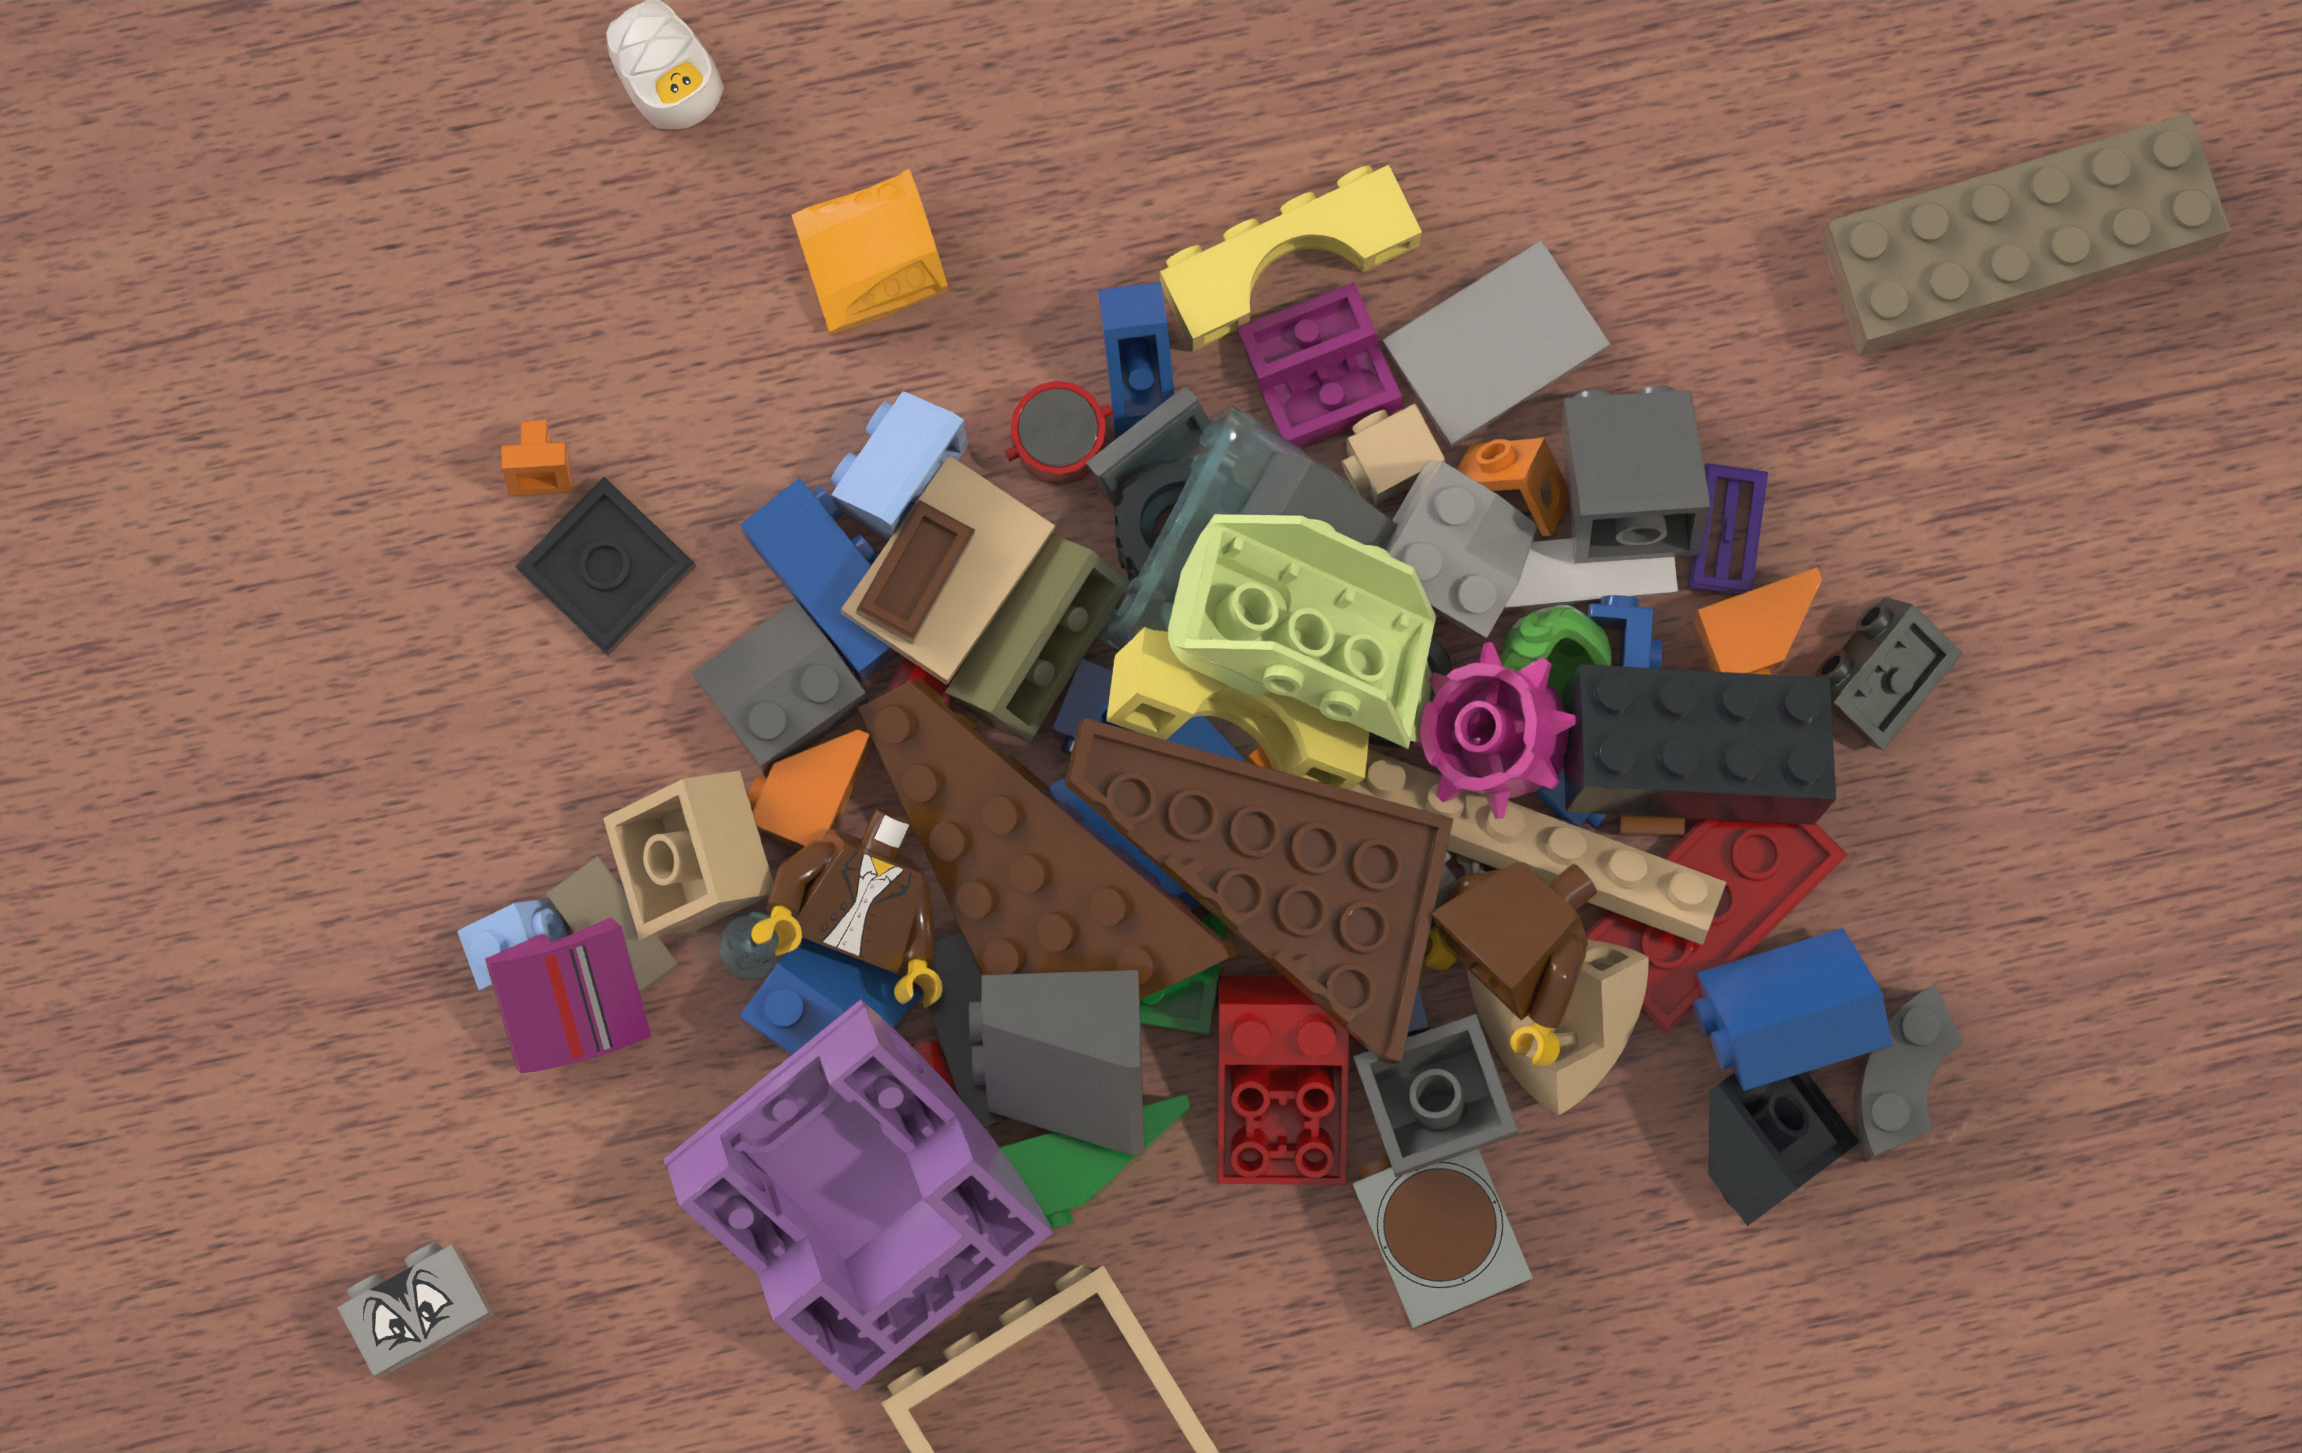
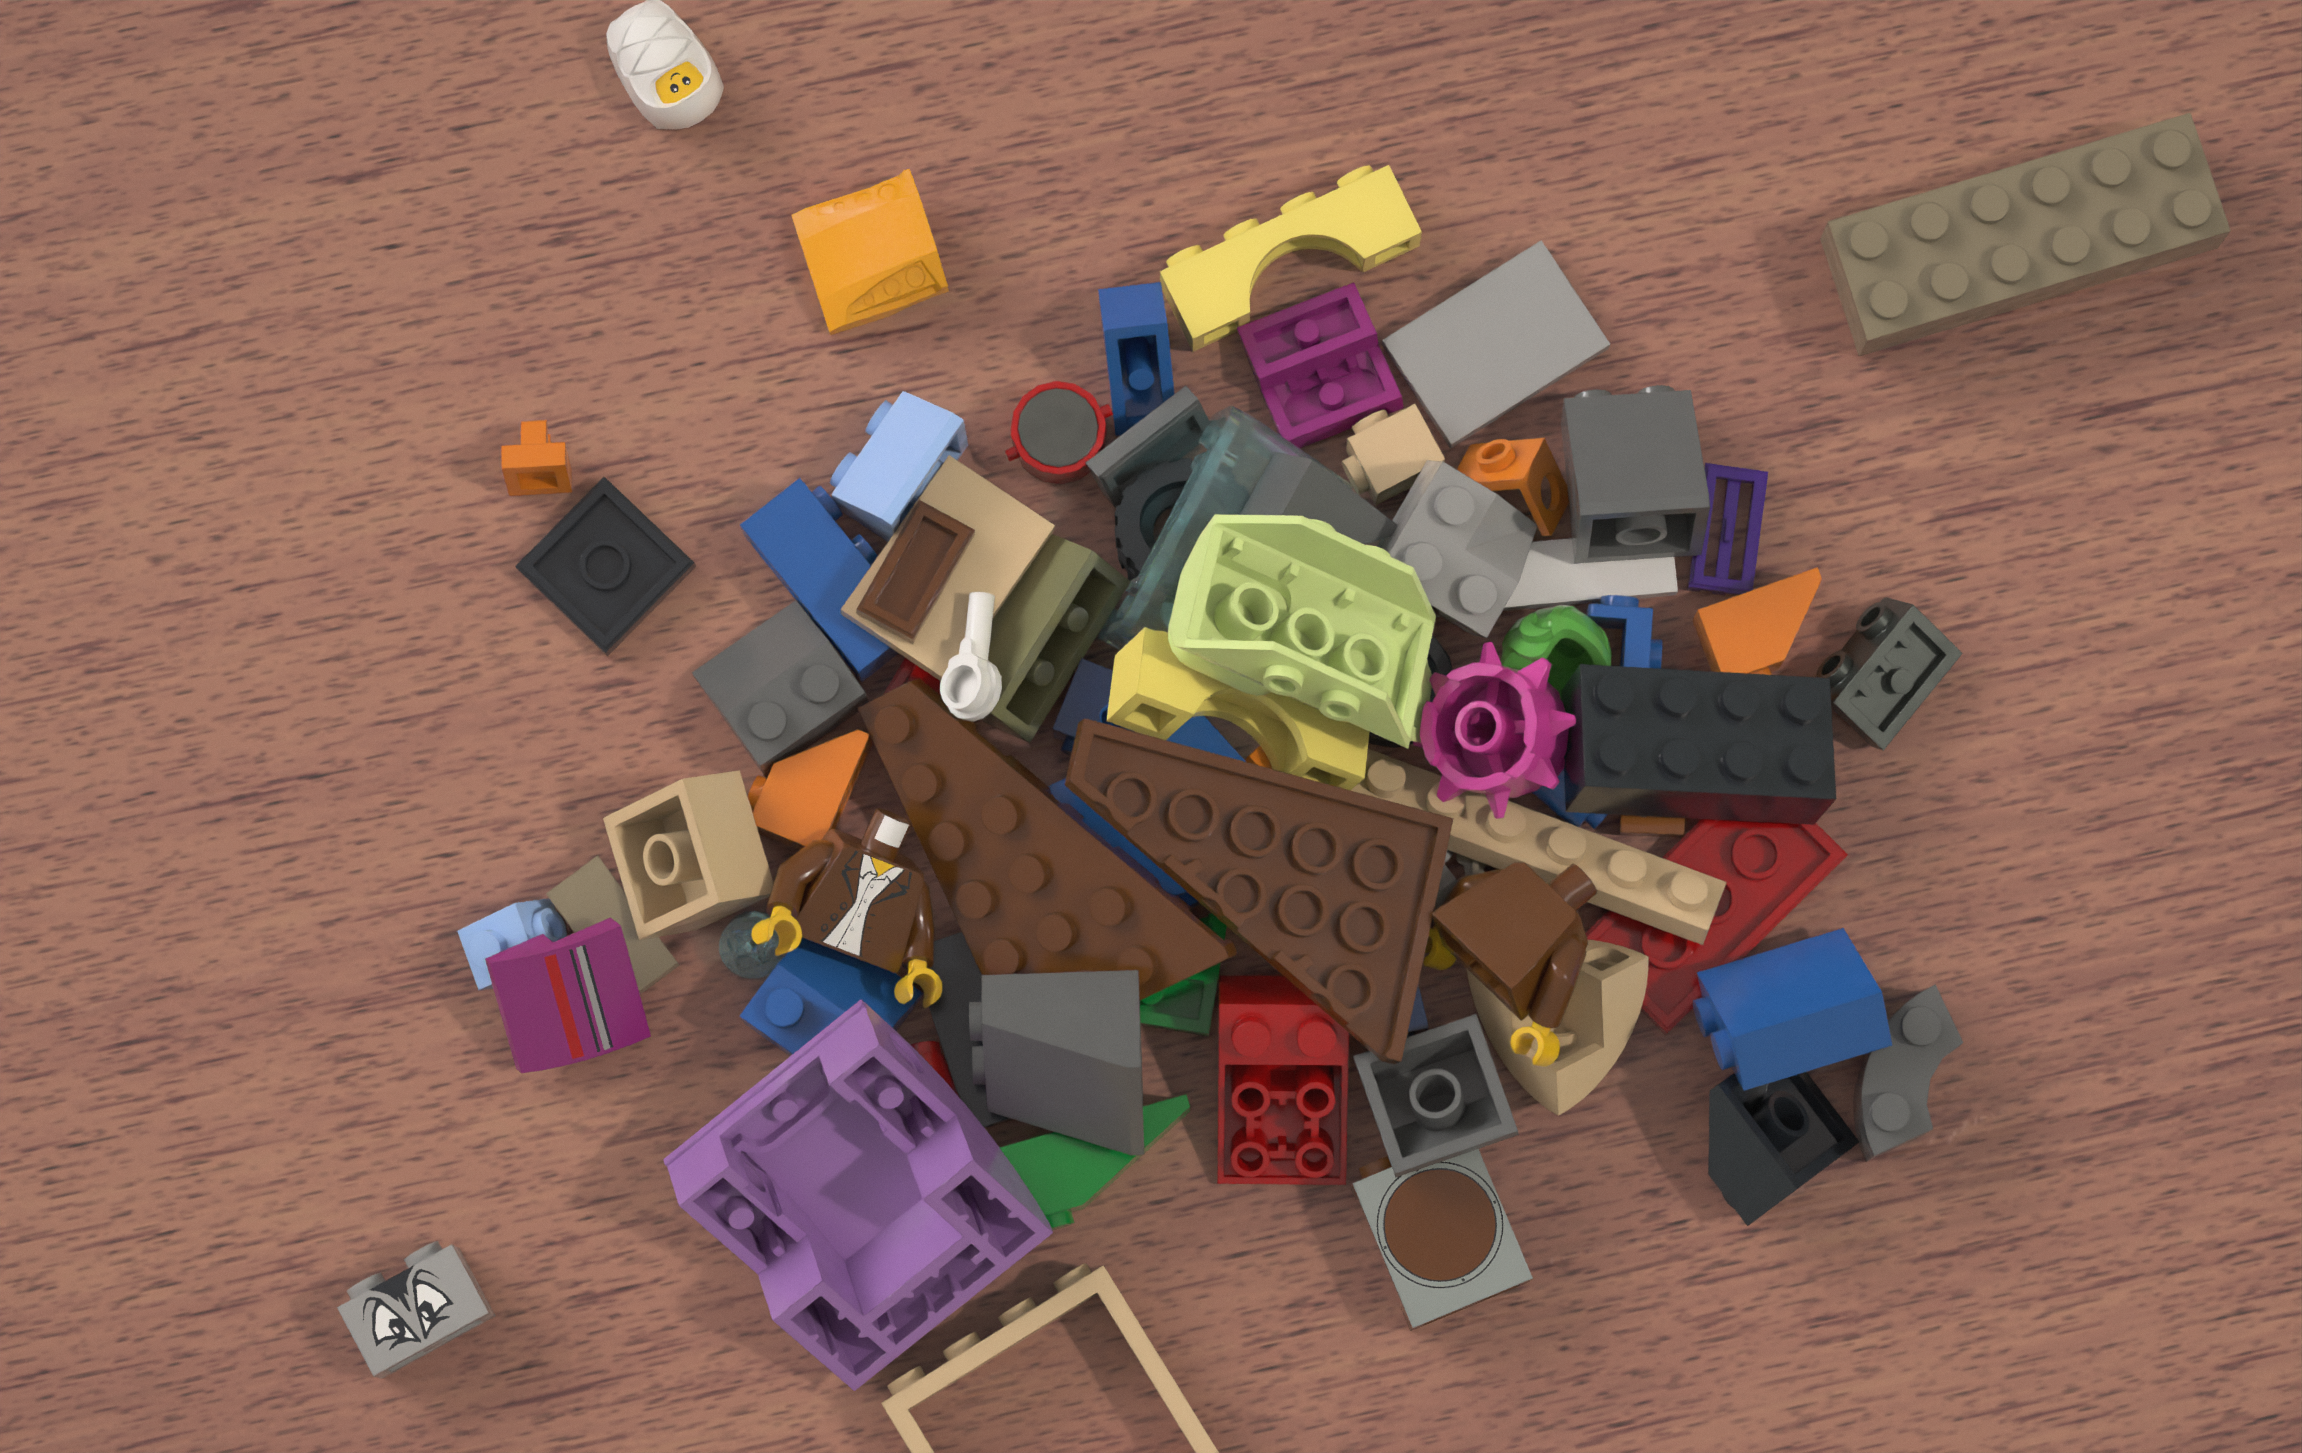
none -> white plate [940,592,1002,722]

